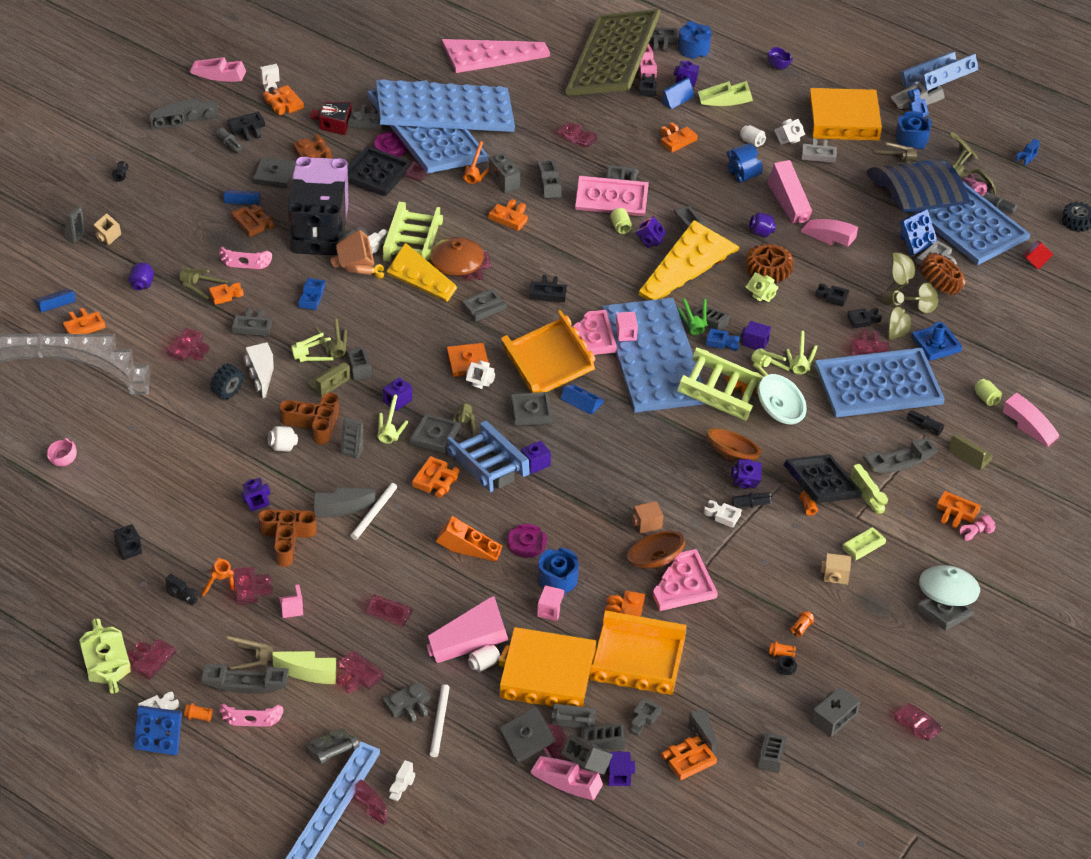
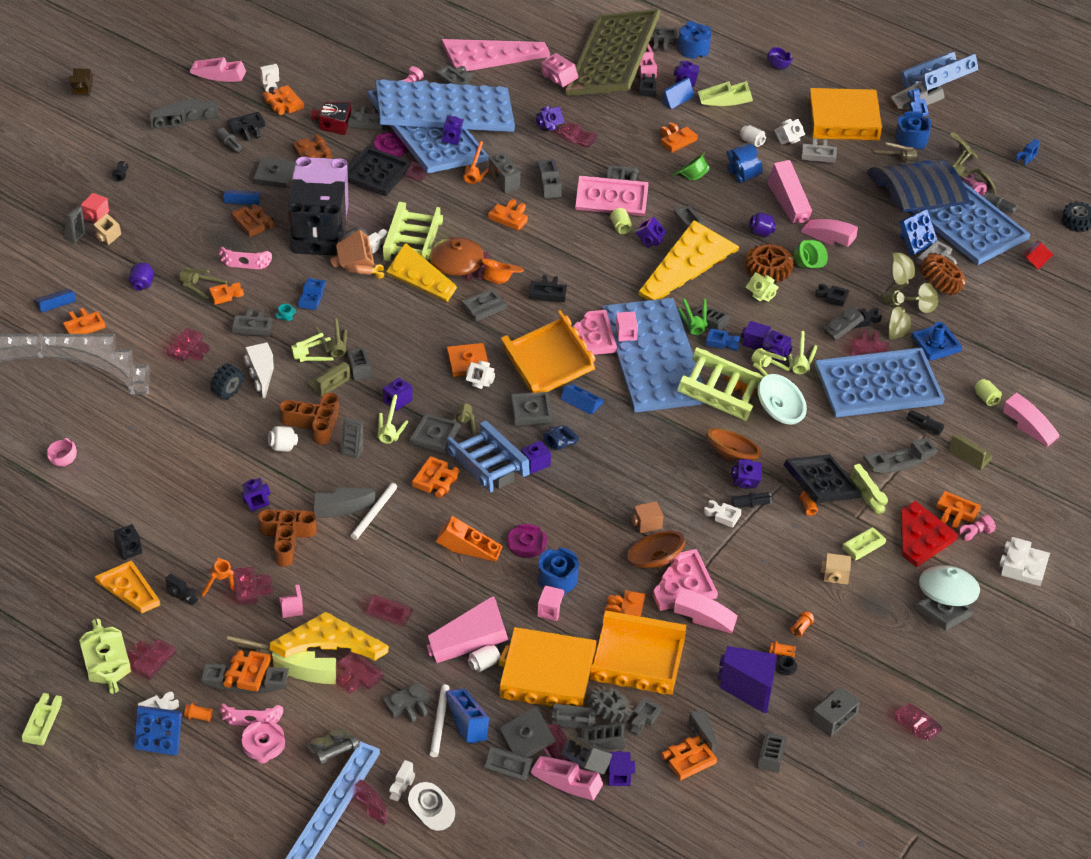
none -> yellowish green hinge [22,693,62,746]
none -> dark brown brick [69,68,93,95]
none -> coral brick [81,193,109,223]
none -> light orange wing [95,560,160,614]
none -> orange plate [223,650,271,692]
none -> bright pink plate [242,721,285,763]
none -> yellow plate [270,612,389,661]
none -> teal plate [275,304,296,321]
none -> bright pink piece [402,66,424,82]
none -> white piece [408,782,455,831]
none -> dark grey hinge [436,65,474,85]
none -> dark purple brick [442,116,464,145]
none -> blue slope [445,689,489,743]
none -> orange piece [482,259,524,284]
none -> dark grey plate [485,746,533,780]
none -> dark purple brick [536,106,564,132]
none -> bright pink brick [541,53,578,87]
none -> dark blue piece [543,425,579,450]
none -> dark grey gear [588,686,634,723]
none -> bright green piece [671,151,710,180]
none -> bright pink slope [674,587,737,634]
none -> dark purple slope [718,646,777,713]
none -> dark purple brick [763,330,793,362]
none -> bright green piece [792,240,828,268]
none -> dark grey plate [823,306,864,341]
none -> red plate [901,501,958,568]
none -> white plate [1000,537,1050,586]

